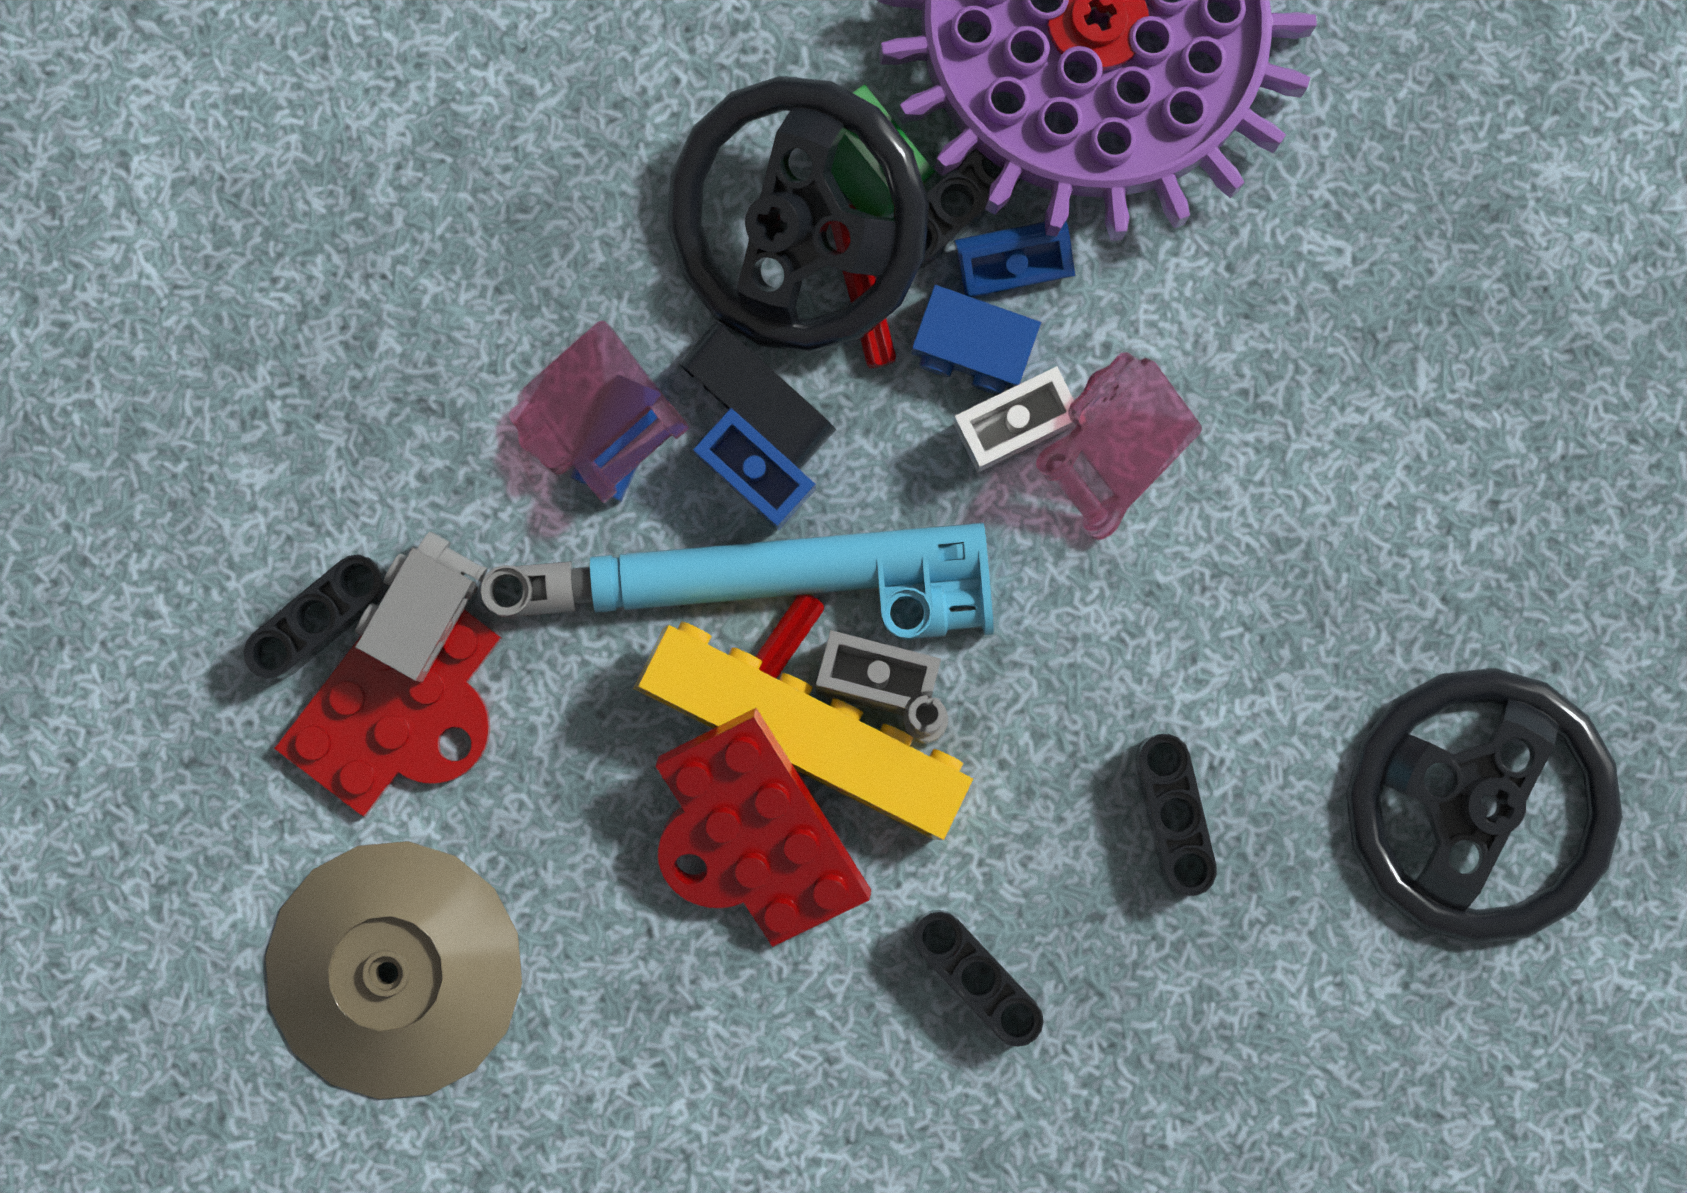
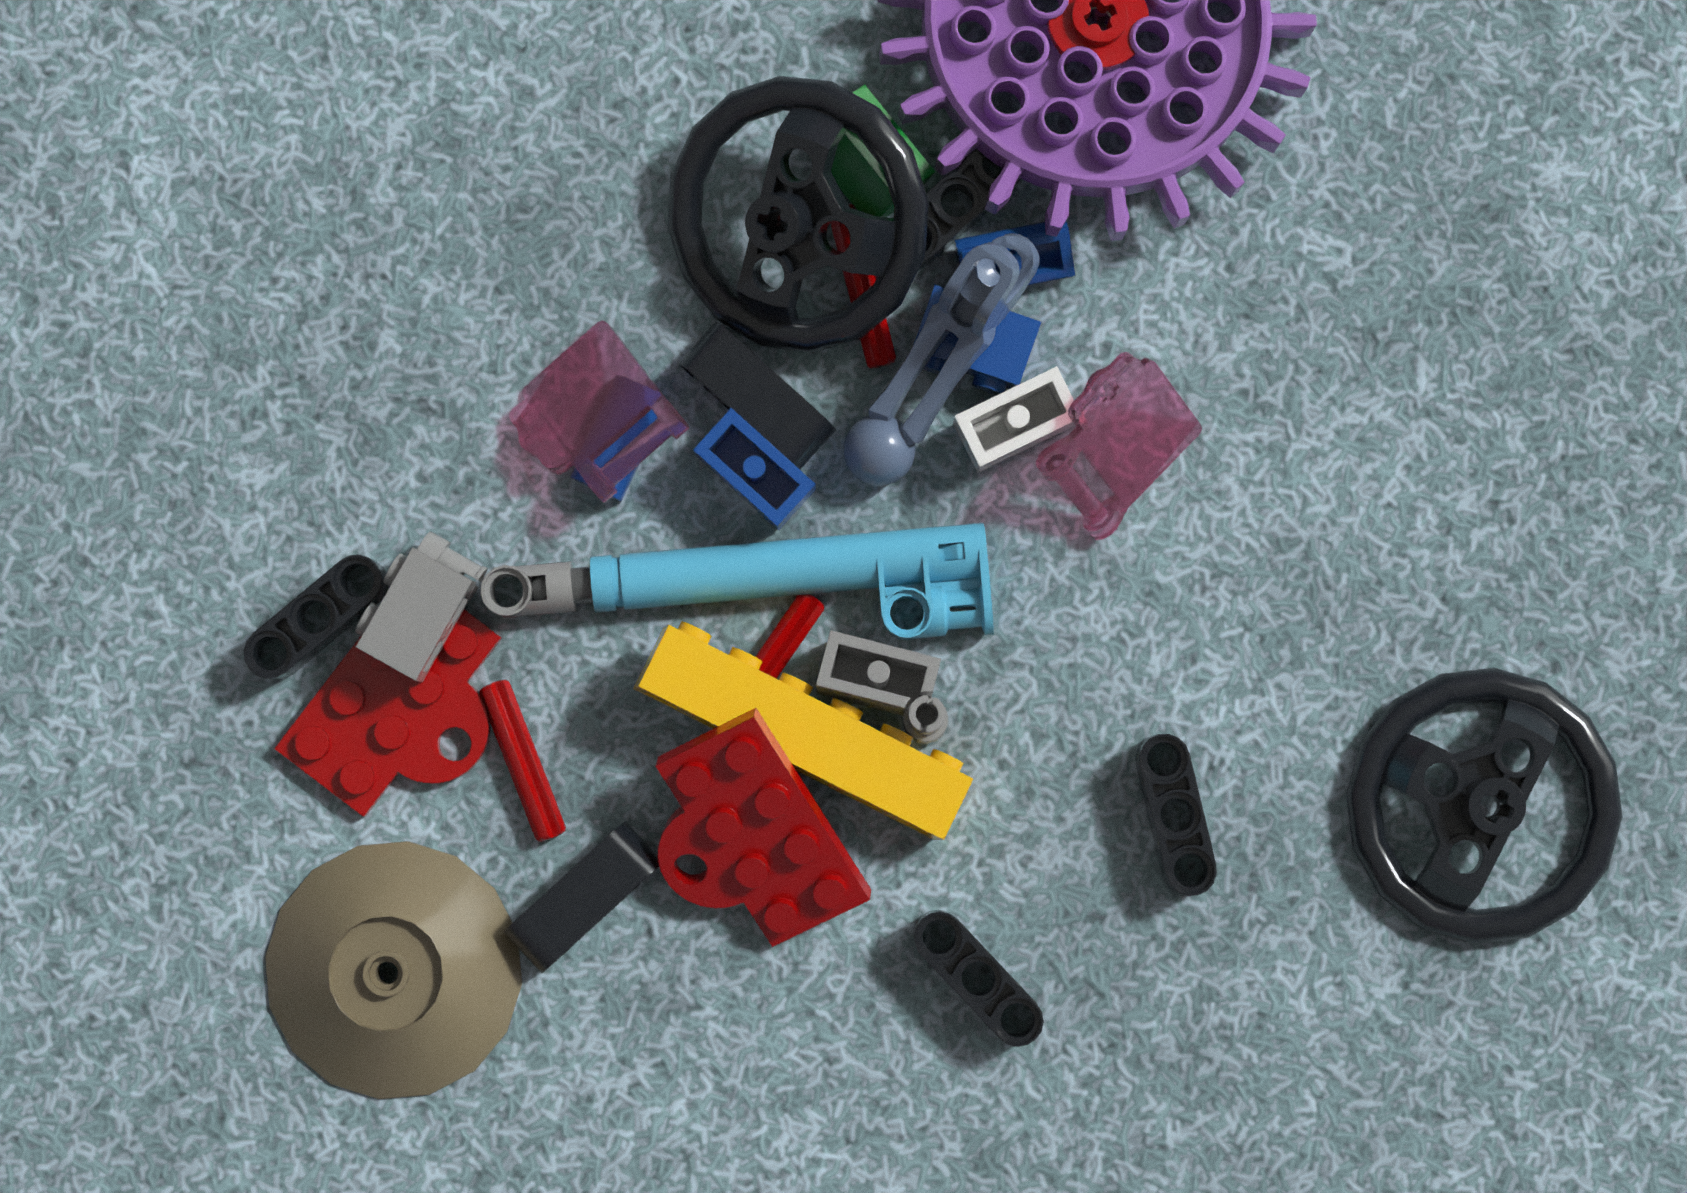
none -> red axle [479,679,566,842]
none -> black beam [504,821,659,974]
none -> sand blue piece [843,233,1040,486]

